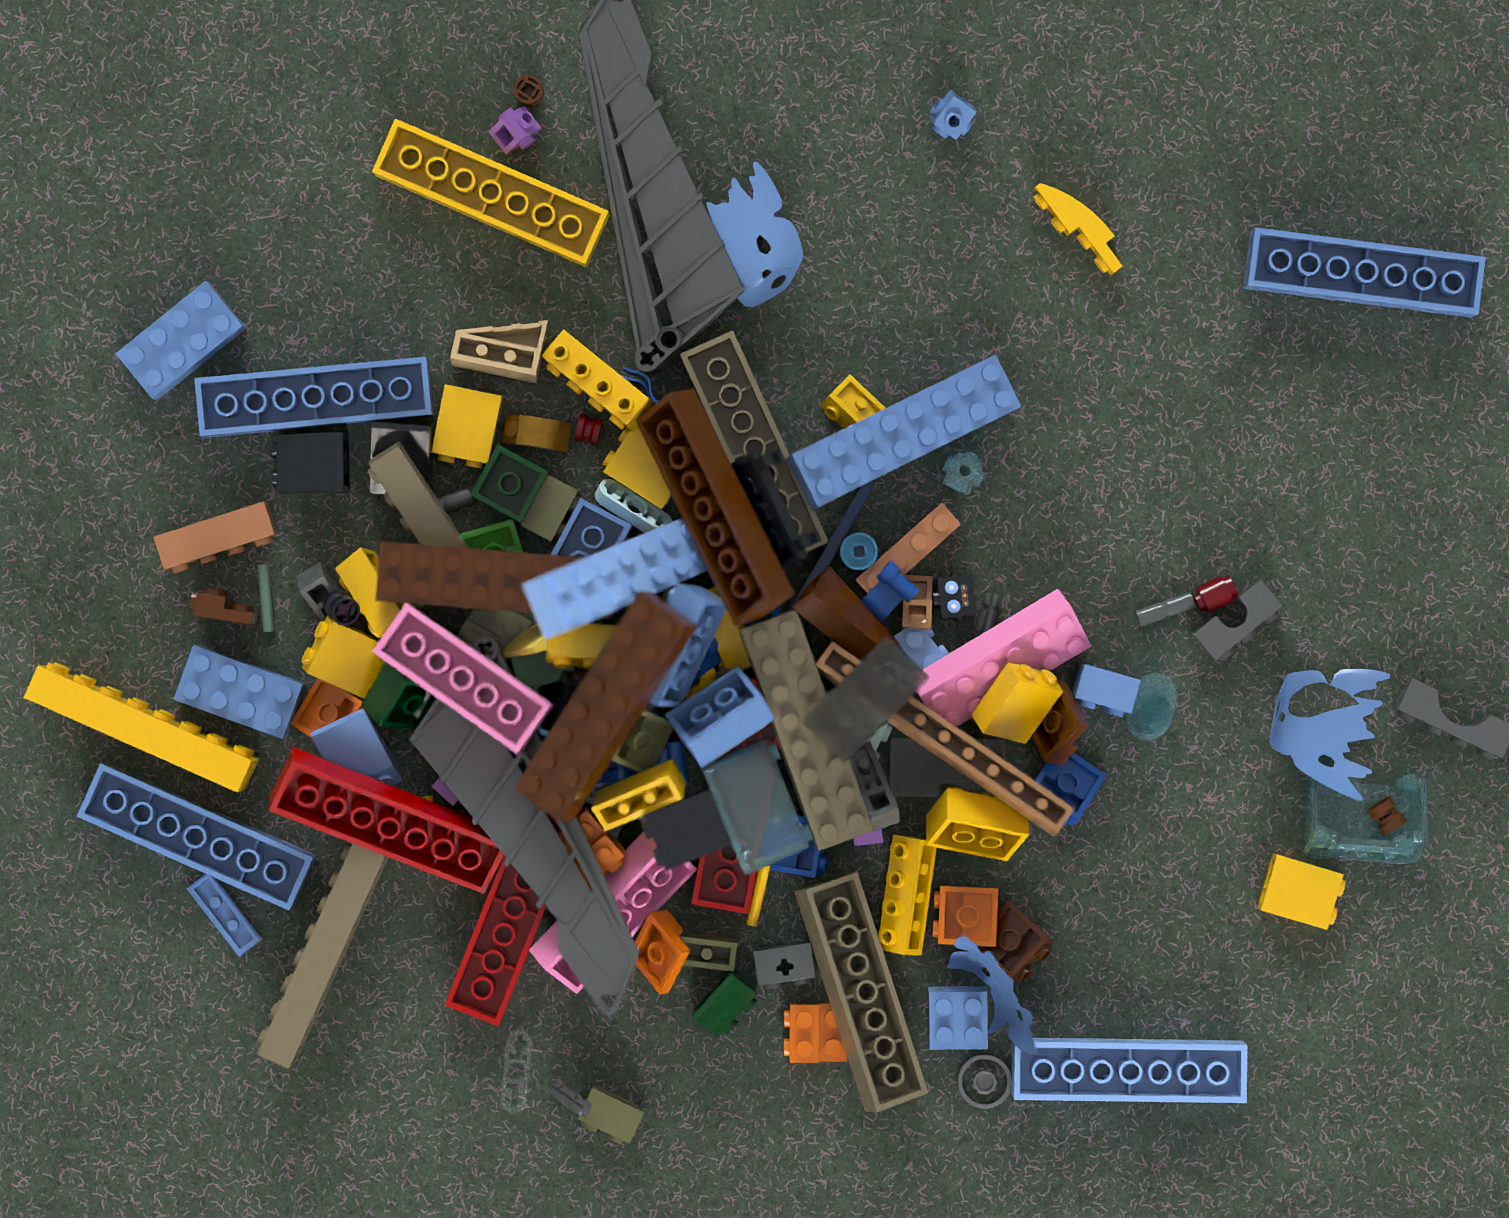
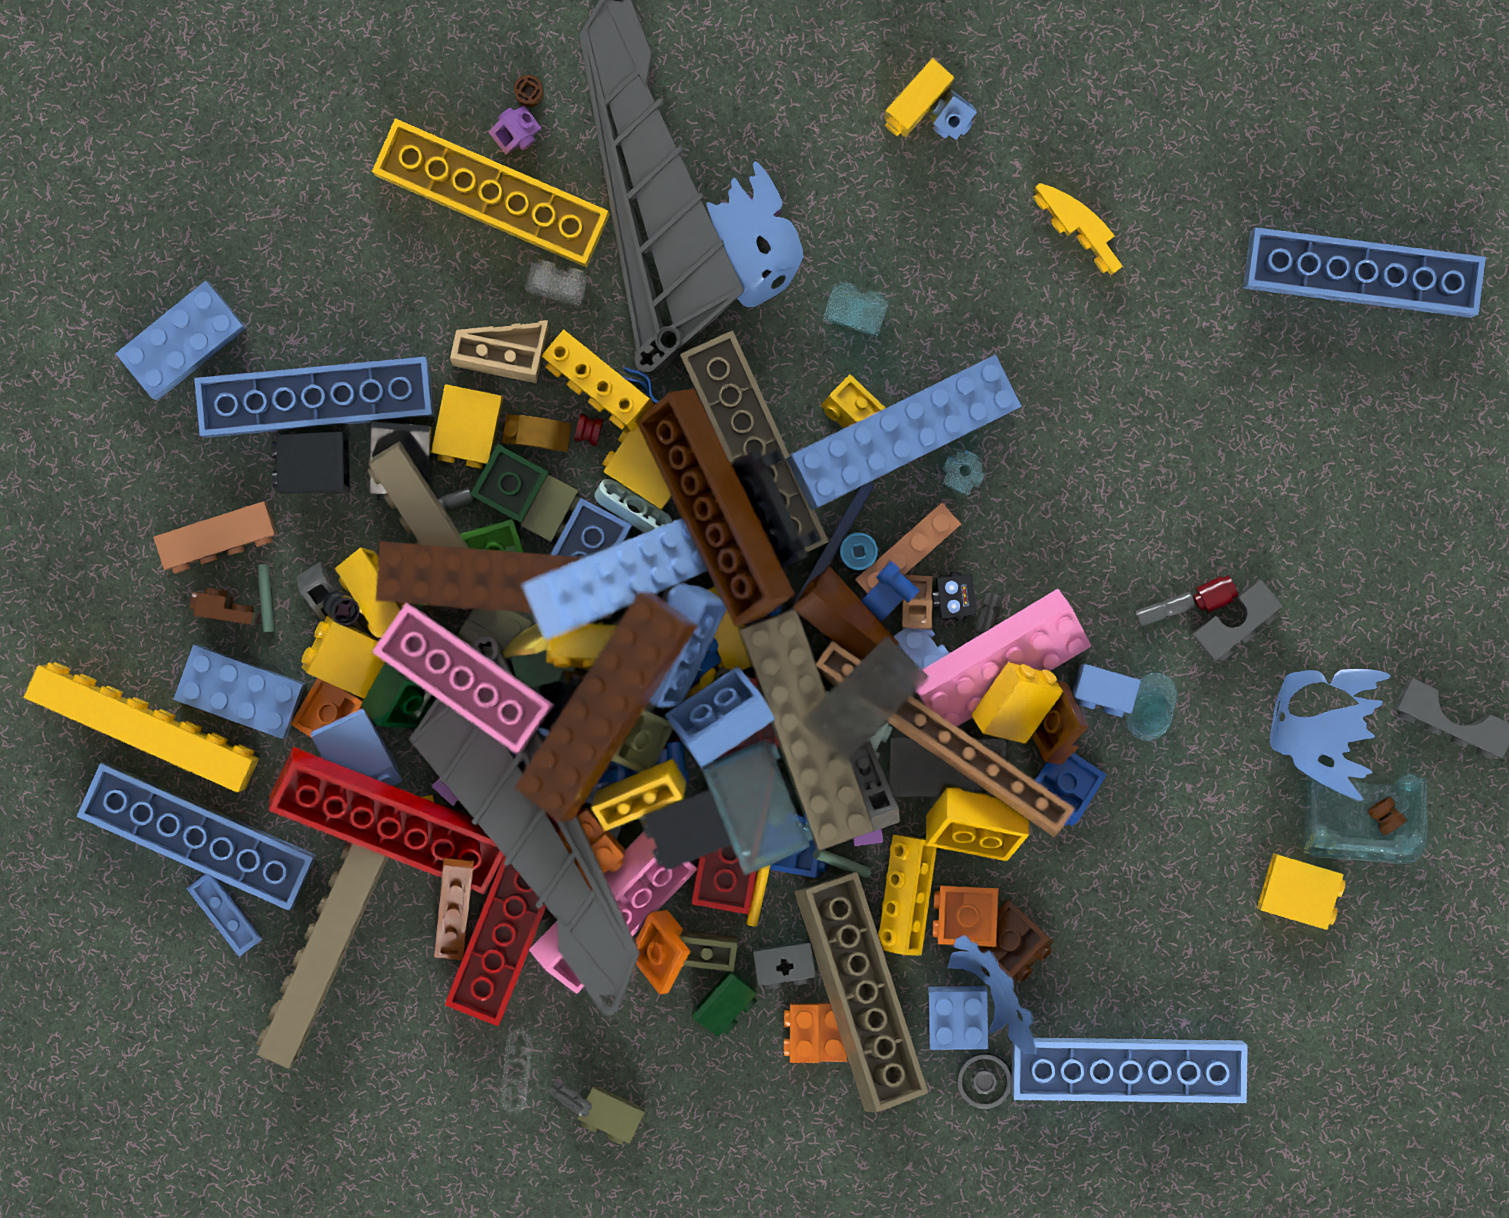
none -> plate [434,858,474,960]
none -> clear brick [525,260,590,308]
none -> sand green piece [813,849,871,878]
none -> clear light blue brick [823,282,889,337]
none -> yellow brick [884,58,954,137]

